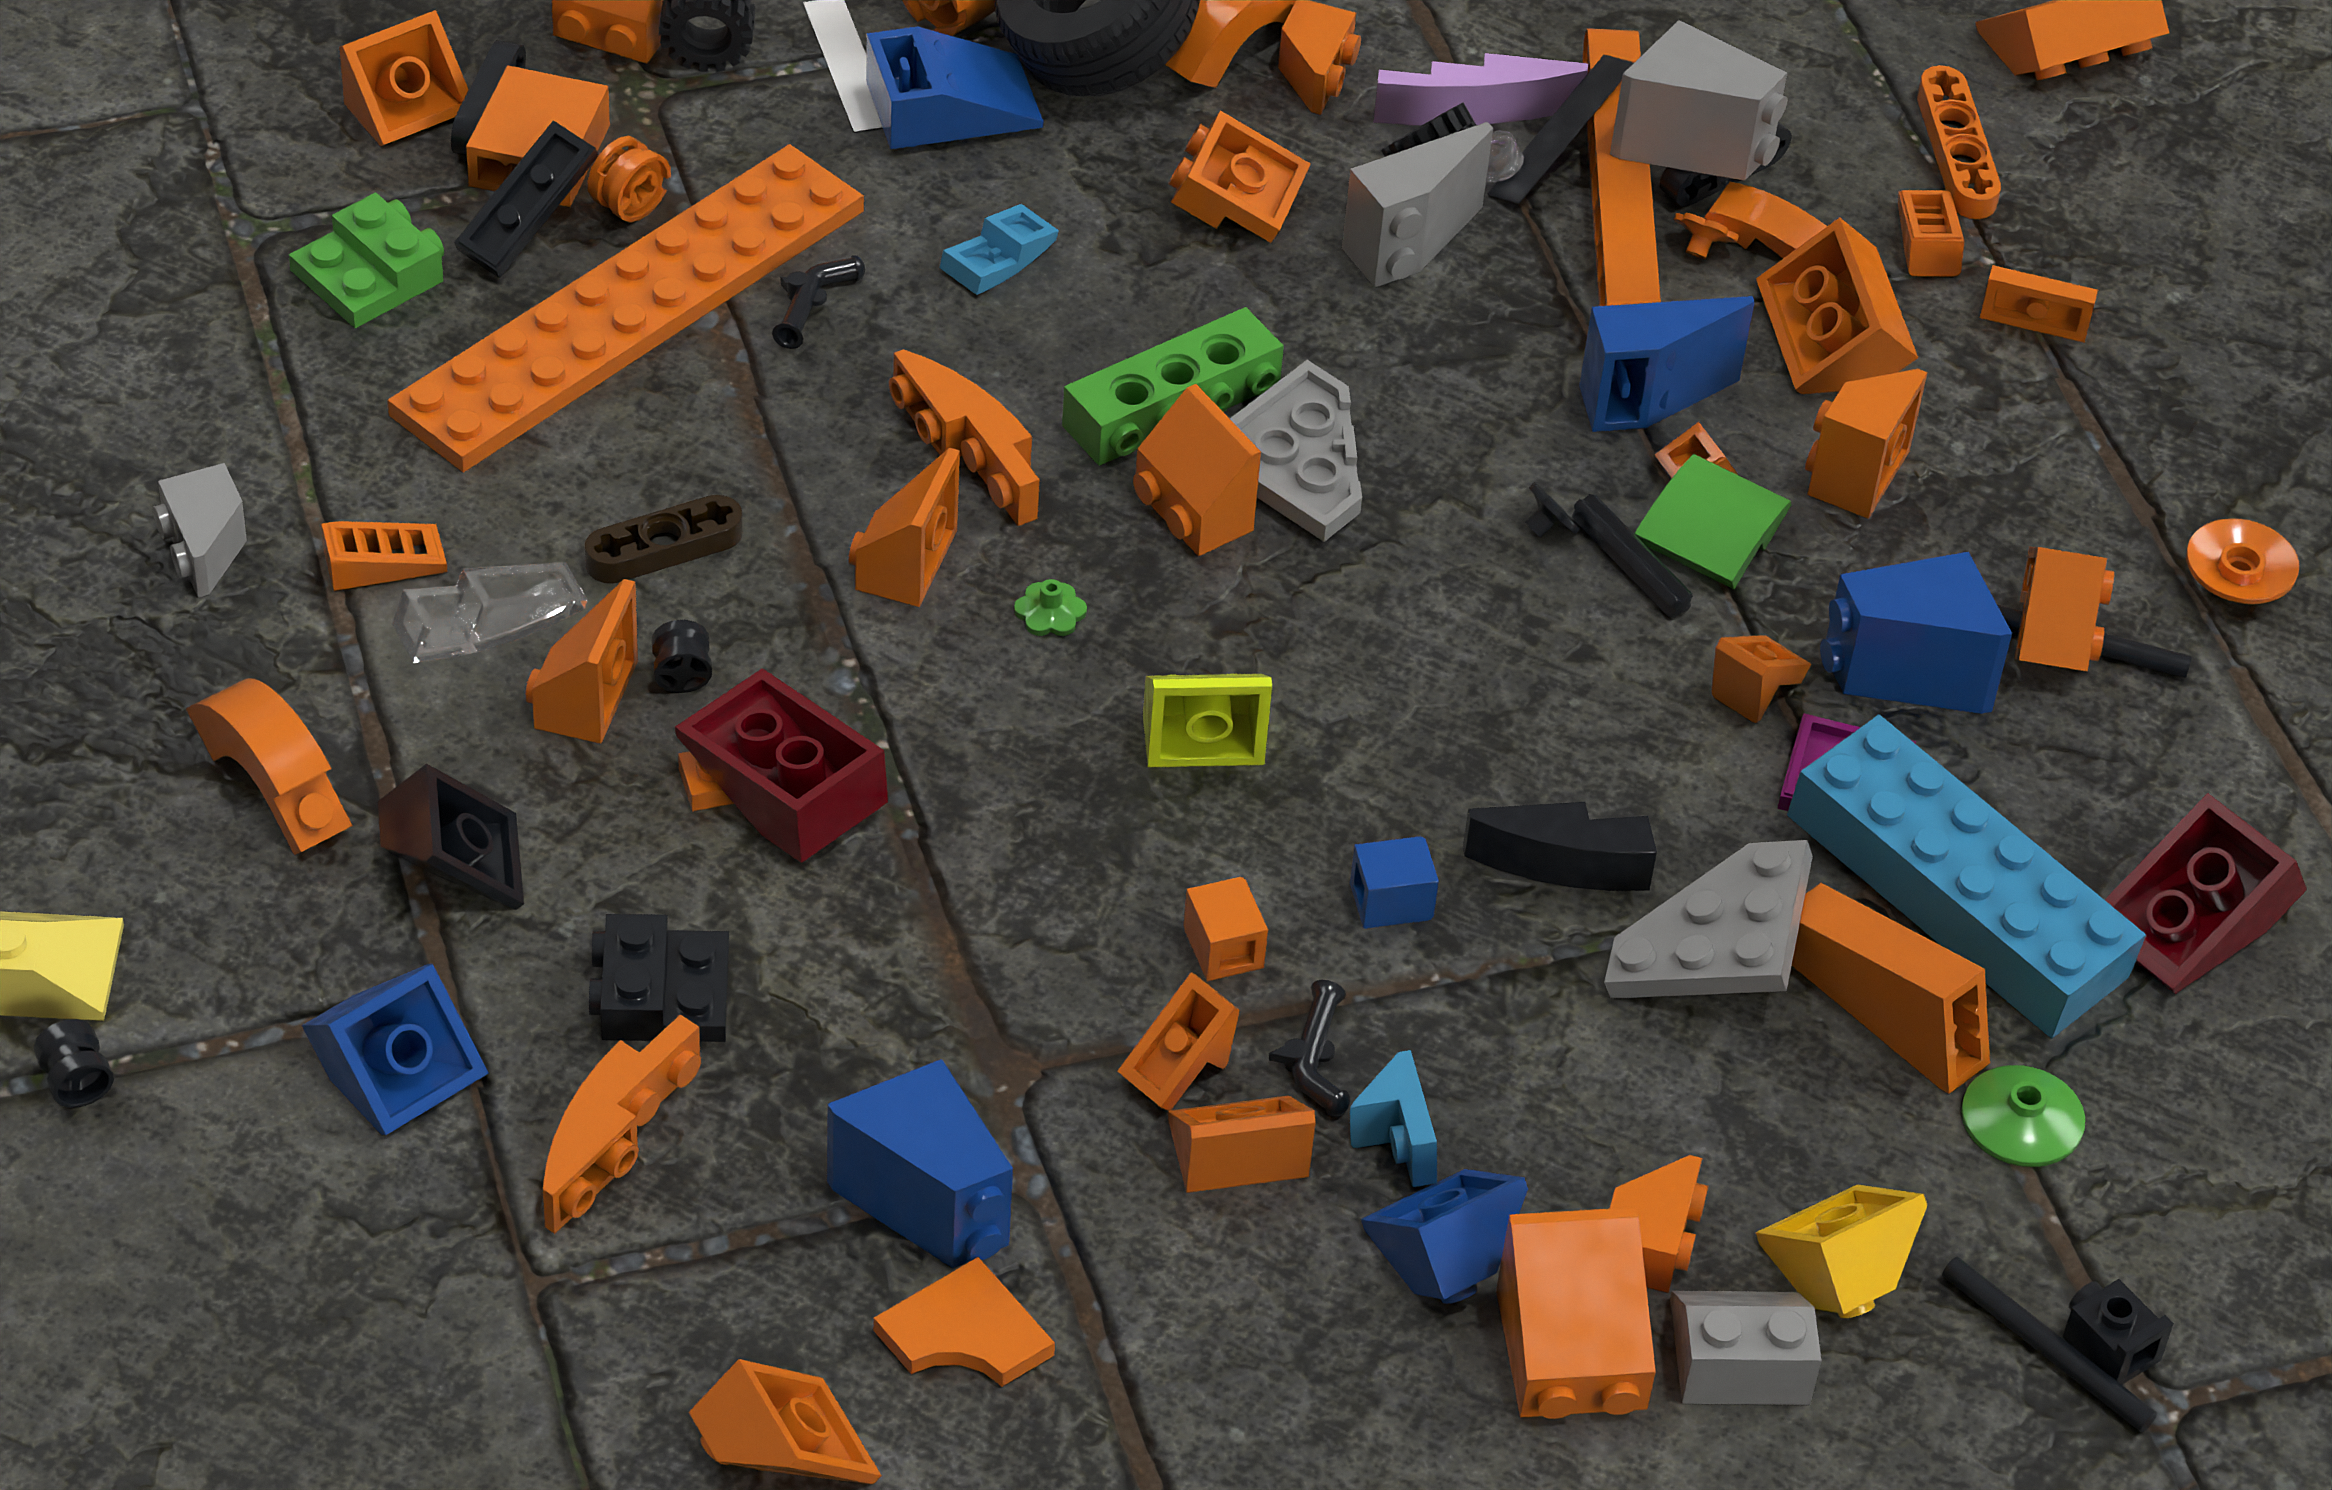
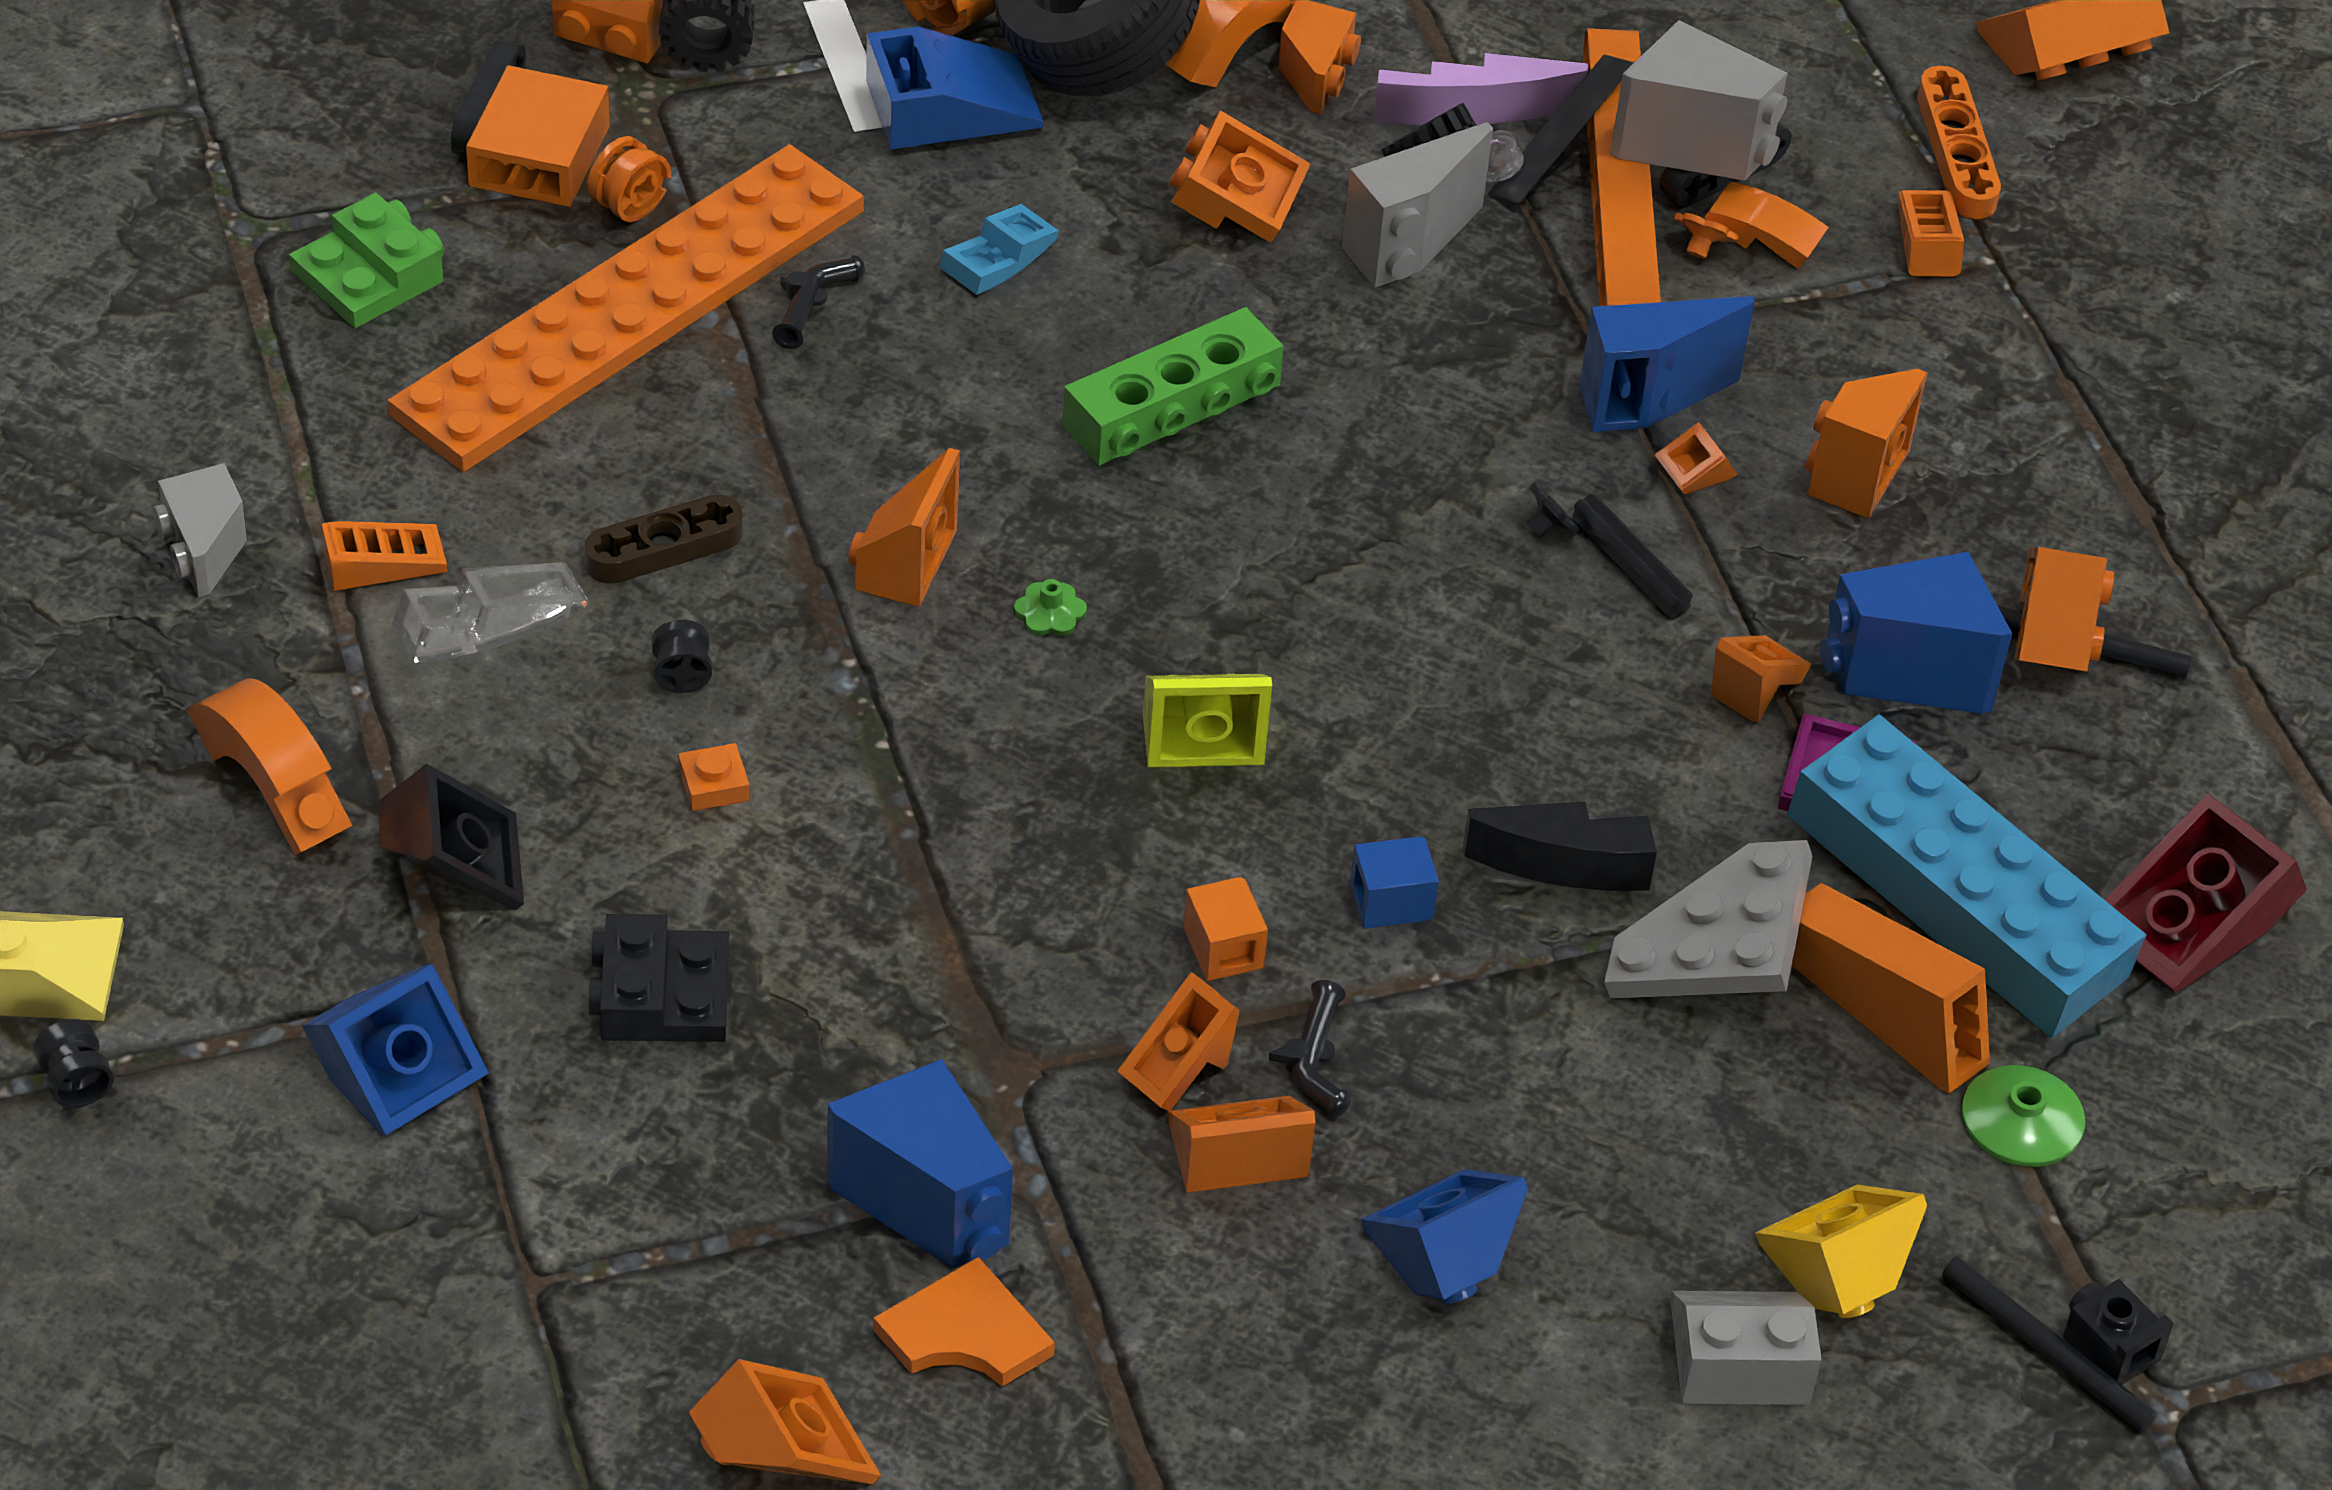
orange slope [339,10,469,146] -> none
black tile [454,120,598,278] -> none
orange slope [526,579,638,744] -> none
orange slope [543,1015,701,1234] -> none
dark red slope [675,668,888,863] -> none
orange slope [889,349,1040,526] -> none
orange slope [1133,384,1261,557] -> none
light grey plate [1230,360,1362,542] -> none
dark azure slope [1350,1050,1437,1187] -> none
orange slope [1496,1207,1656,1419] -> none
orange slope [1610,1155,1709,1293] -> none
bright green slope [1634,454,1792,589] -> none
orange slope [1756,217,1918,394] -> none
orange panel [1980,265,2098,343] -> none
orange dish [2186,519,2299,604] -> none

